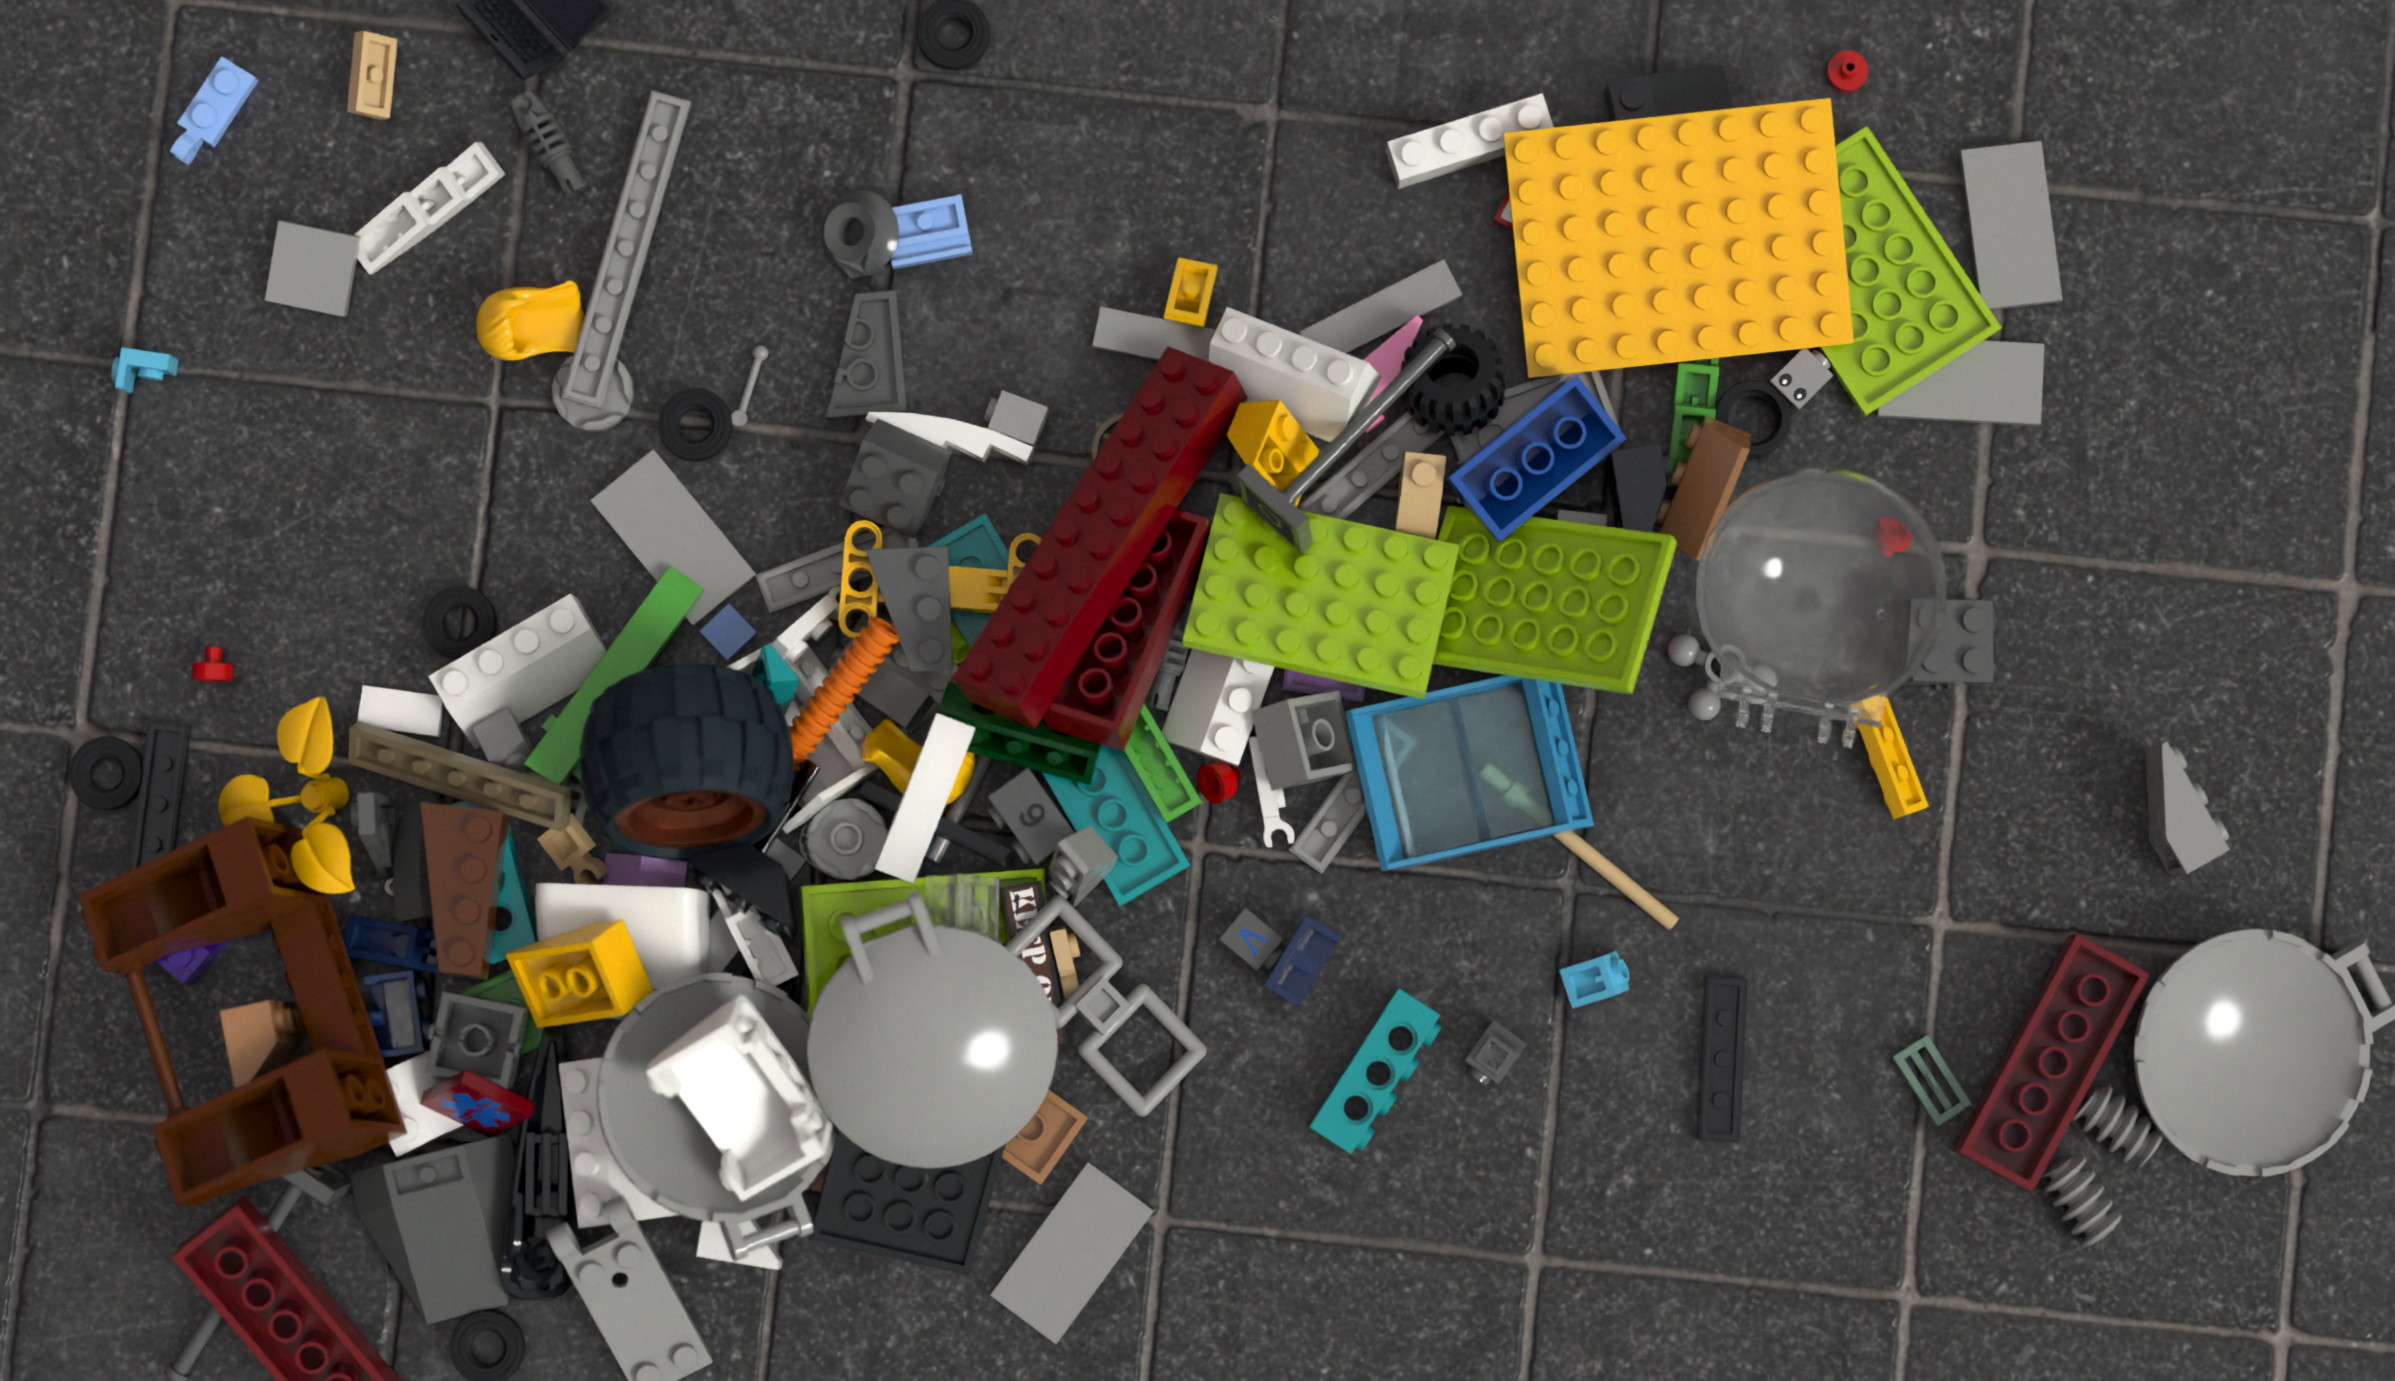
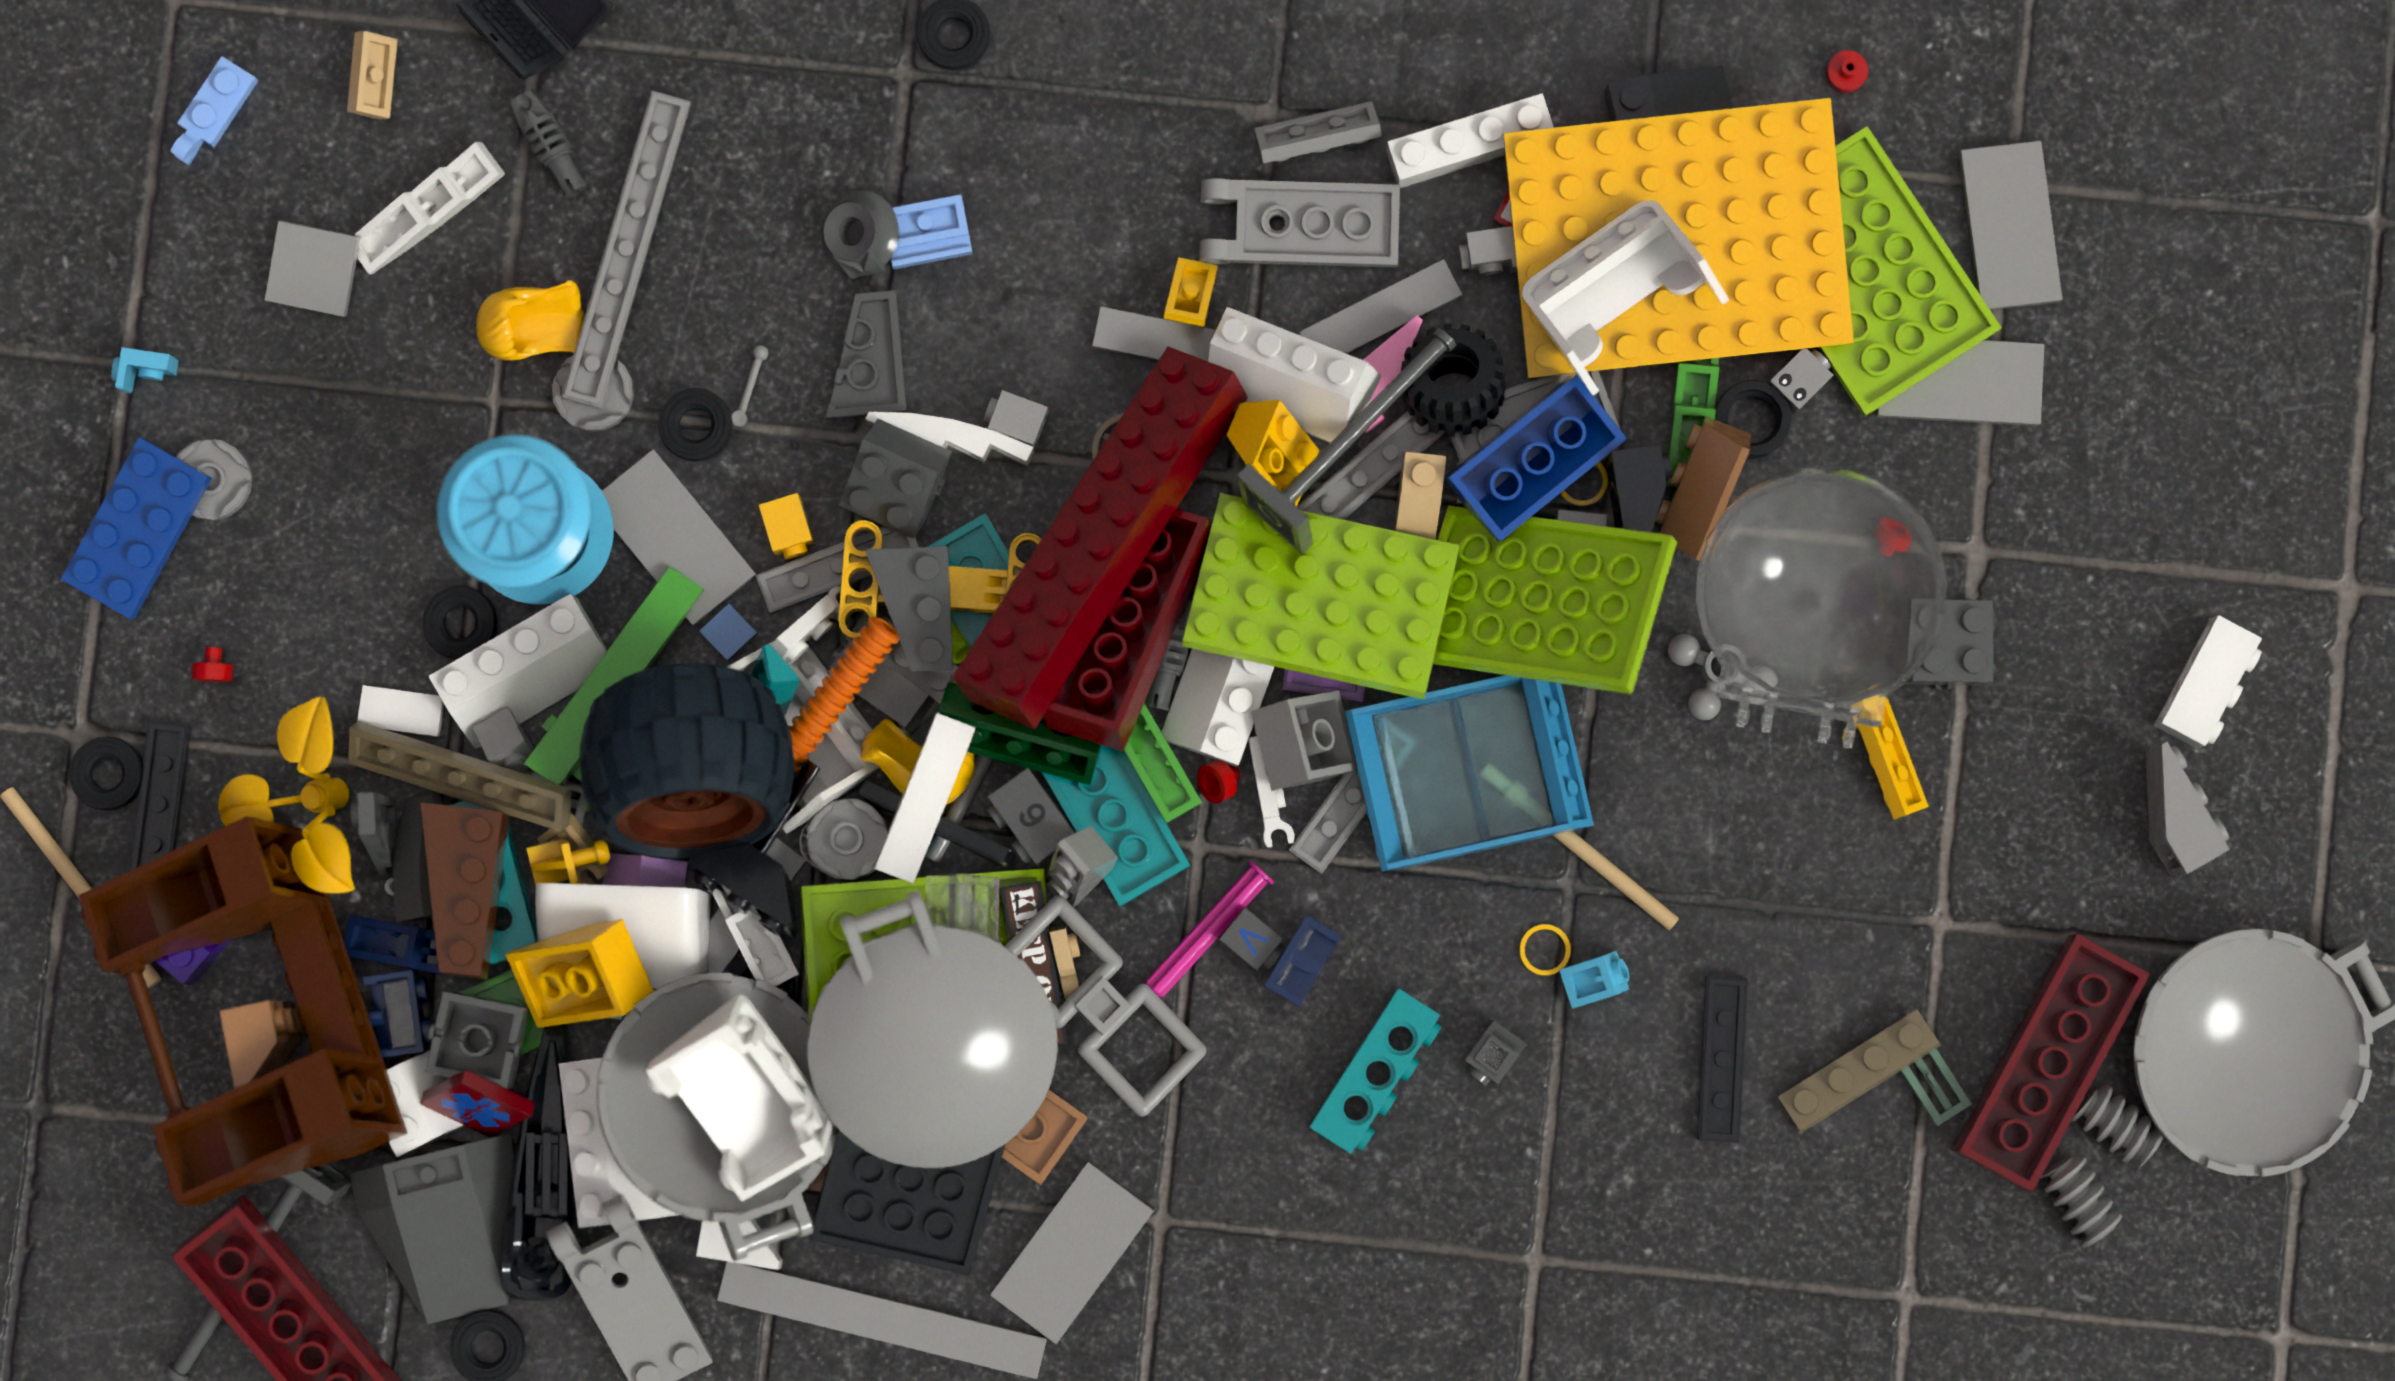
none -> tan bar [0,787,162,989]
none -> blue plate [61,437,213,619]
none -> light grey tile [176,439,252,521]
none -> medium azure brick [437,435,614,605]
none -> yellow piece [526,837,610,886]
none -> light grey tile [717,1262,1047,1379]
none -> yellow brick [759,493,815,559]
none -> dark pink axle [1145,860,1274,997]
none -> light grey hinge [1199,178,1400,268]
none -> light grey plate [1254,101,1382,163]
none -> light grey brick [1458,226,1517,276]
none -> yellow piece [1519,924,1571,976]
none -> white windscreen [1522,200,1729,395]
none -> yellow piece [1560,462,1608,506]
none -> dark tan plate [1778,1009,1940,1133]
none -> white brick [2154,615,2262,749]

